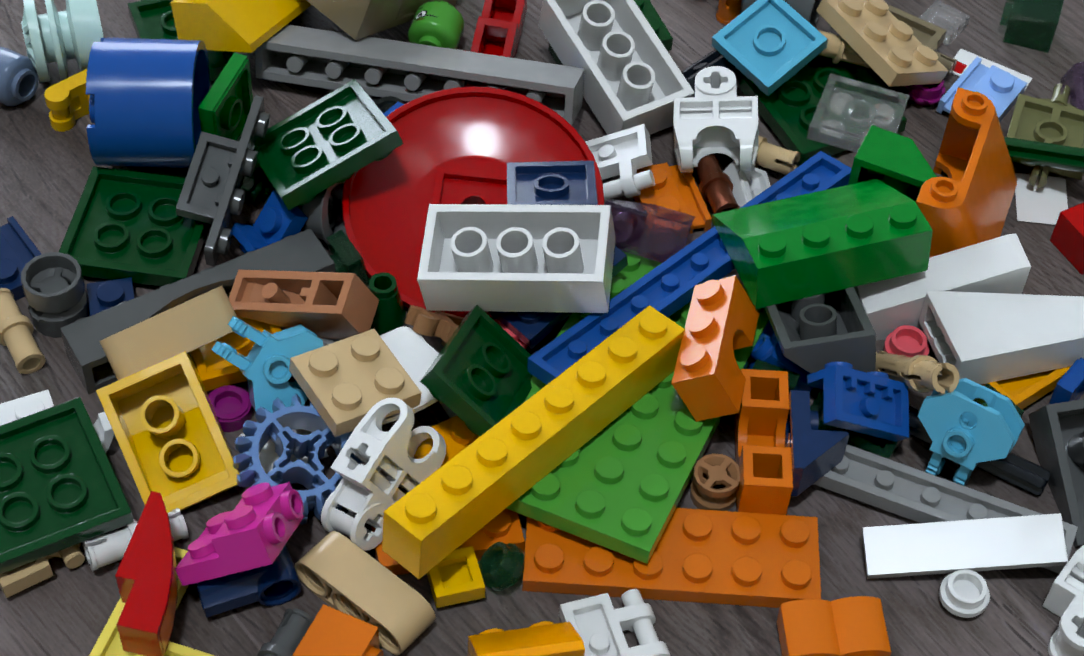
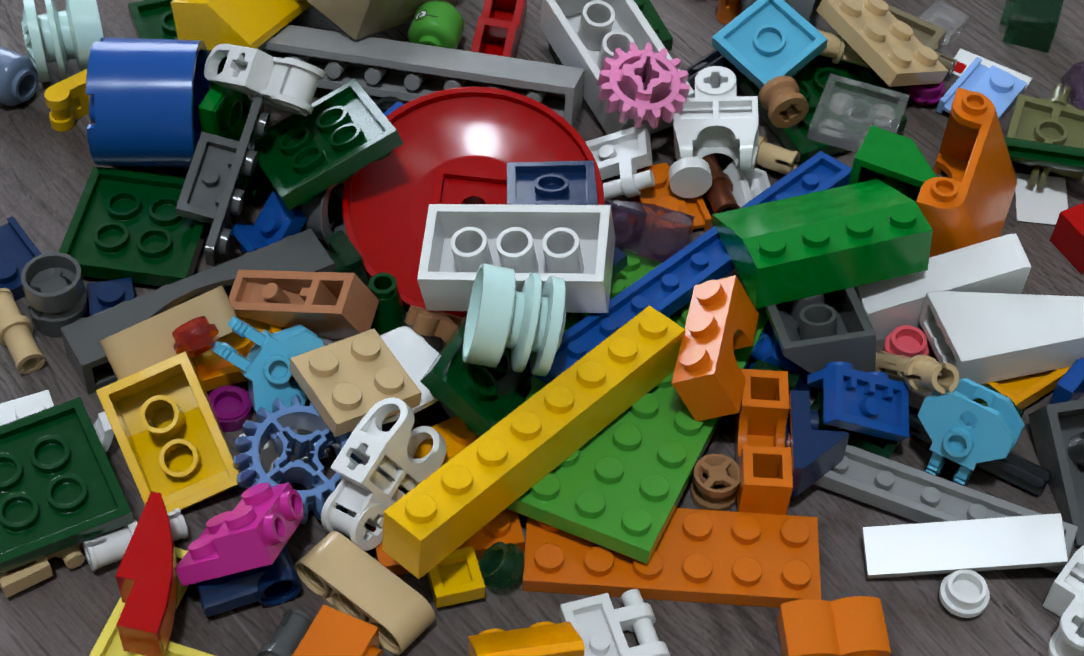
none -> clear red plate [172,316,219,358]
none -> white piece [204,44,326,116]
none -> light aqua wheel [462,263,566,377]
none -> bright pink gear [597,43,690,129]
none -> white tile [668,157,712,198]
none -> medium nougat wheel [758,76,809,128]

